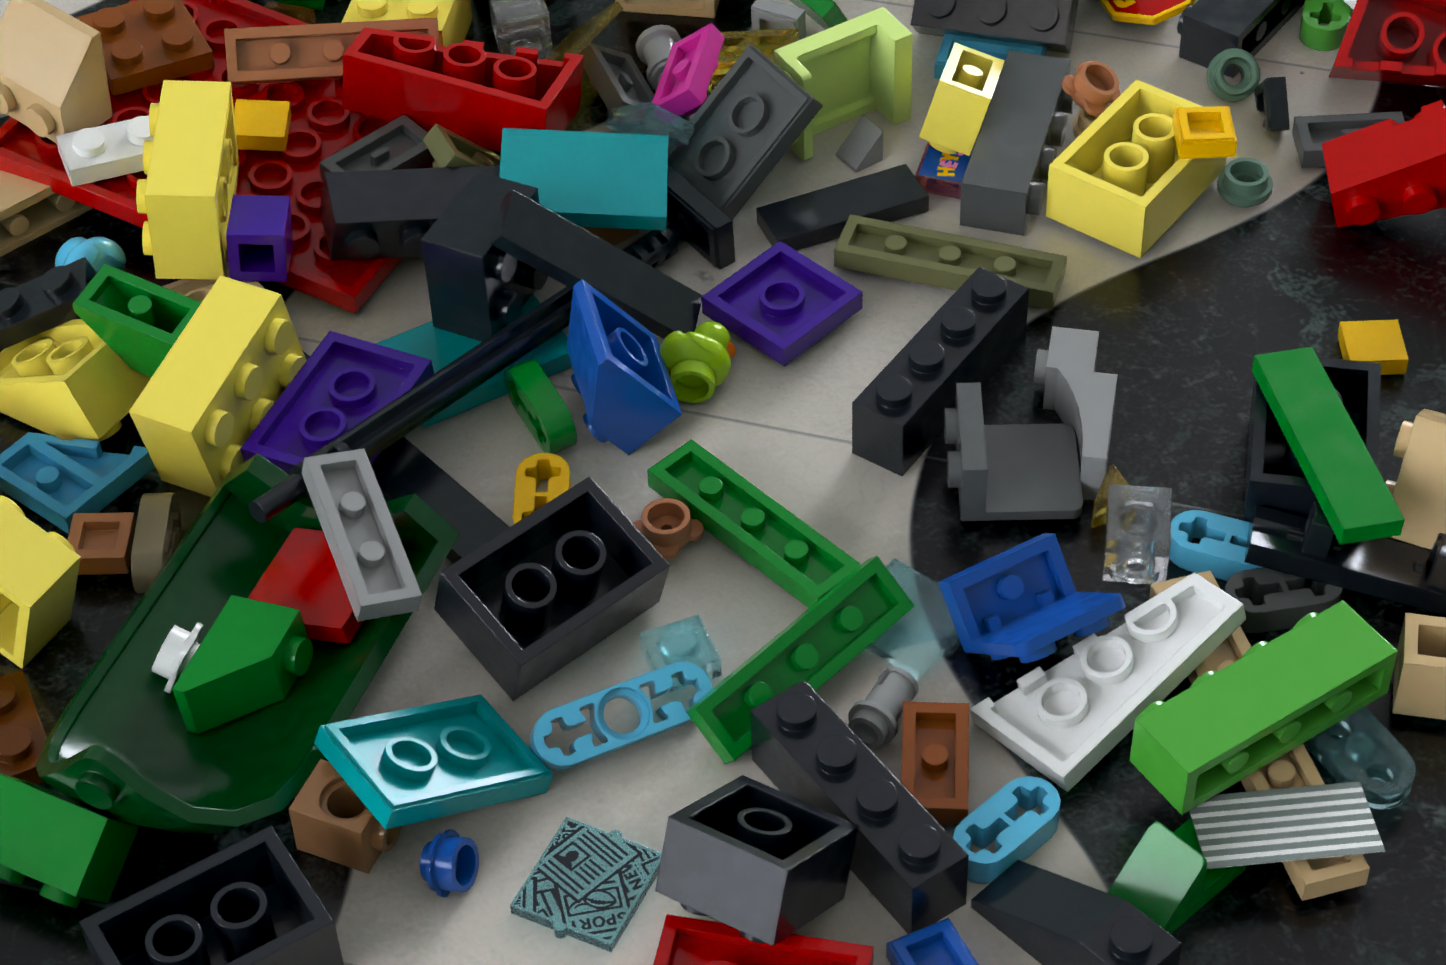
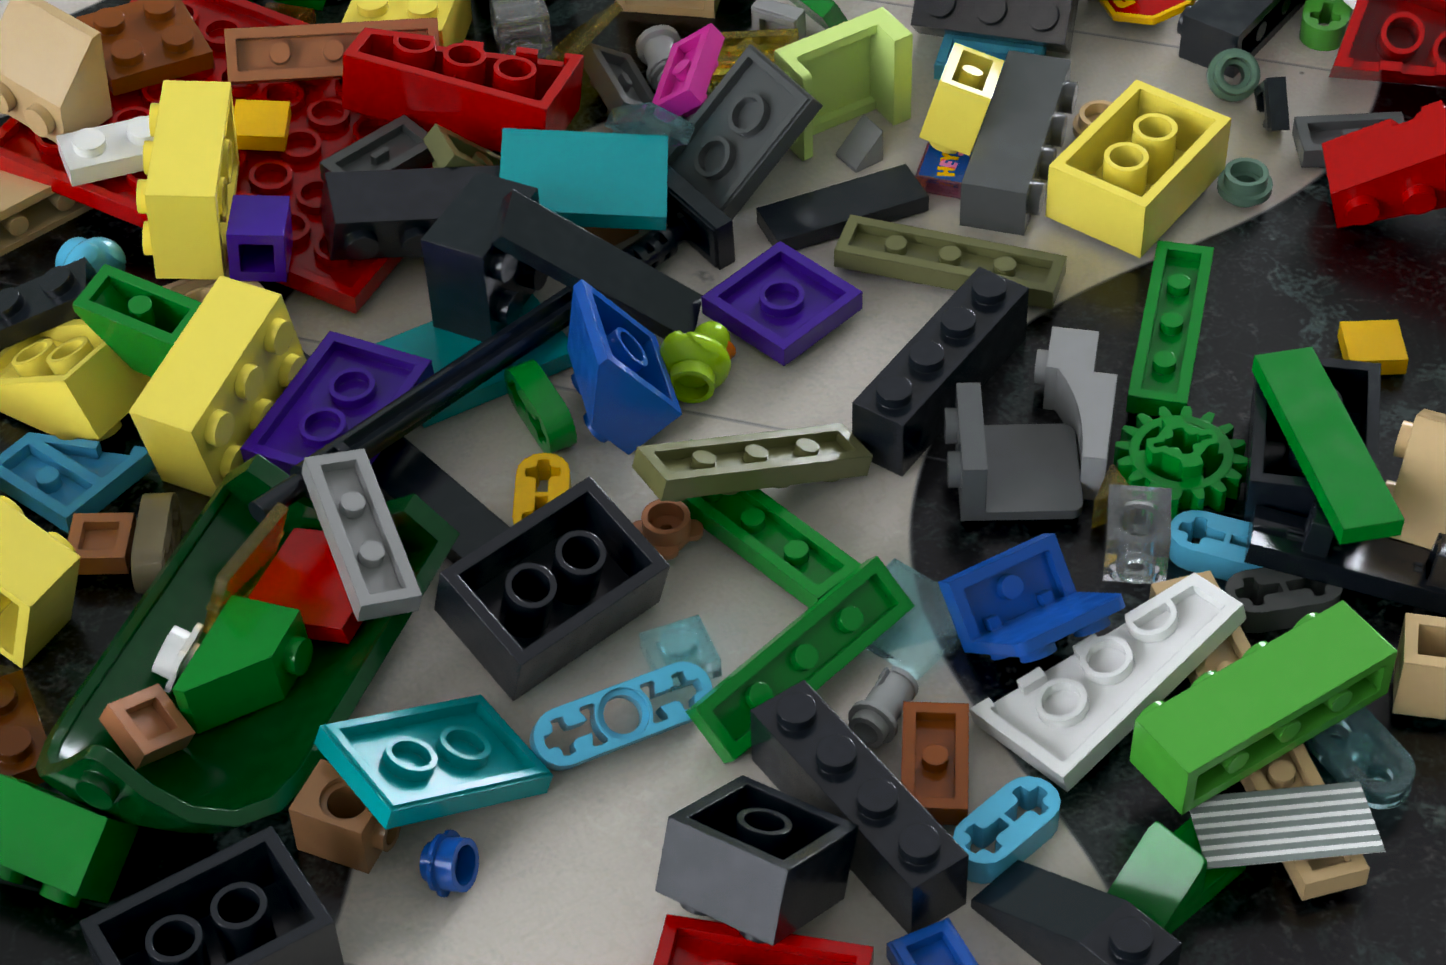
clear light blue piece [510,817,662,953] -> none
nougat plate [1061,60,1121,116] -> none
yellow tile [1172,106,1237,159] -> none
none -> nougat plate [99,683,196,769]
none -> clear yellow piece [203,502,289,634]
none -> olive plate [632,423,873,502]
none -> green gear [1113,406,1248,519]
none -> green plate [1126,240,1214,416]

